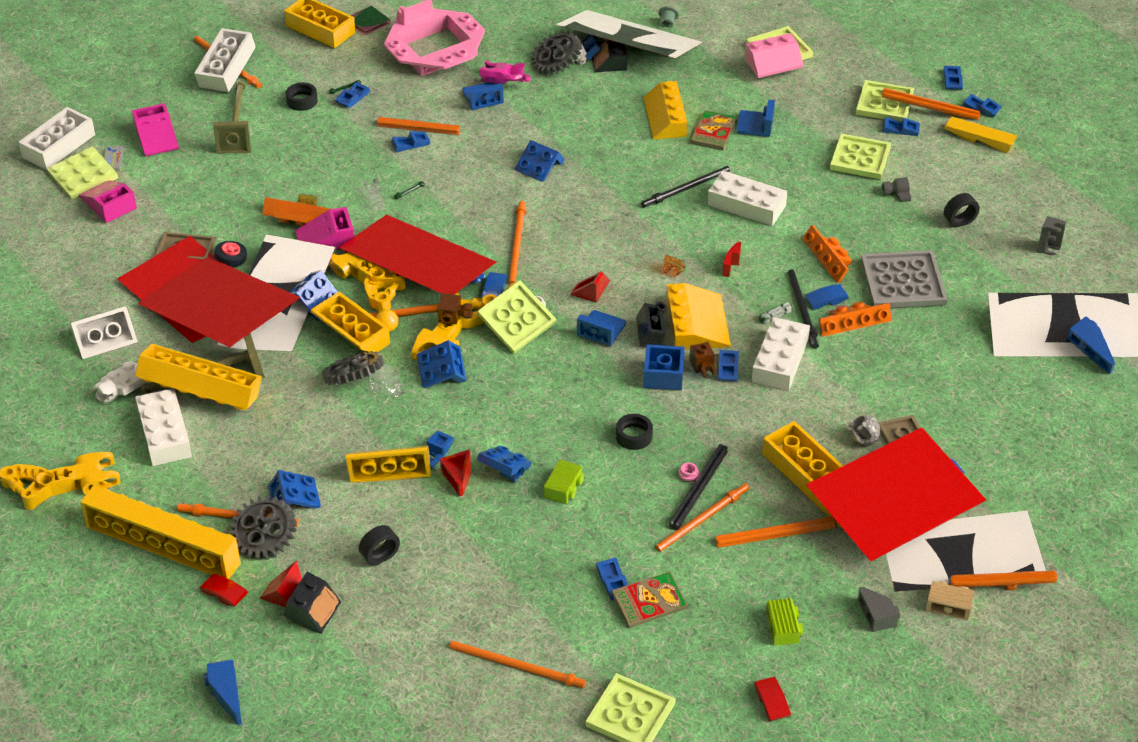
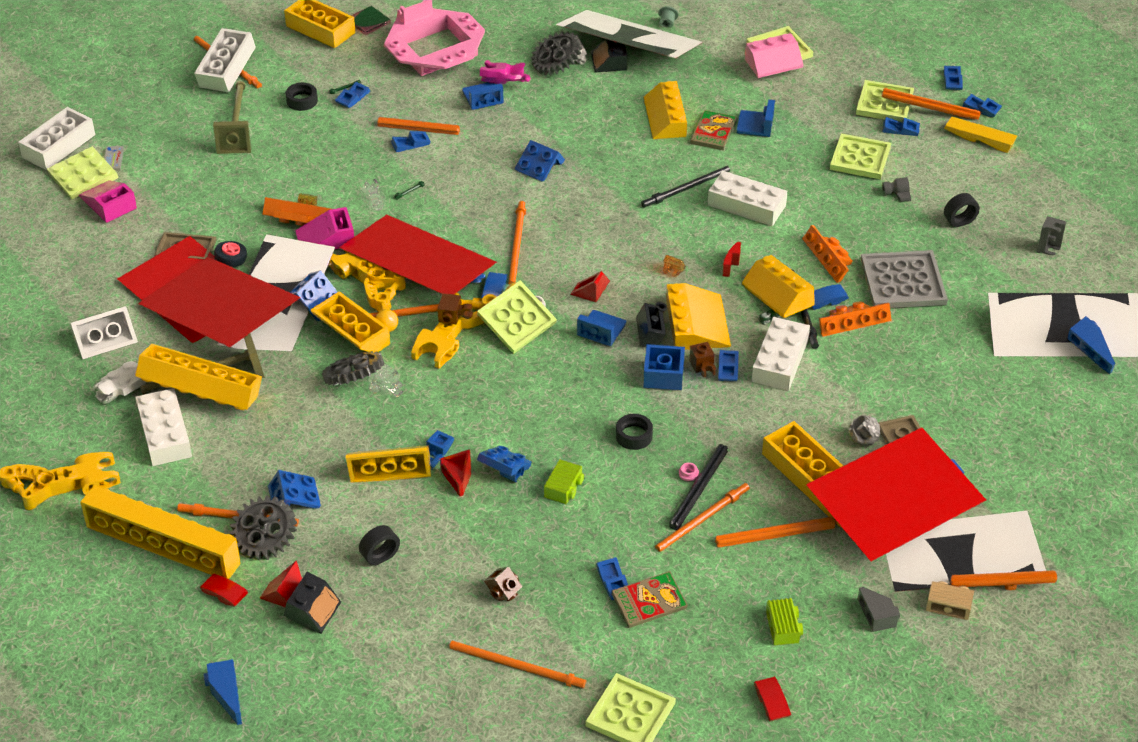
dark pink slope [131,103,179,157] -> none
blue bracket [417,340,467,388] -> none
blue slope [581,34,601,60] -> none
none -> reddish brown brick [484,566,522,601]
none -> yellow slope [742,255,814,318]

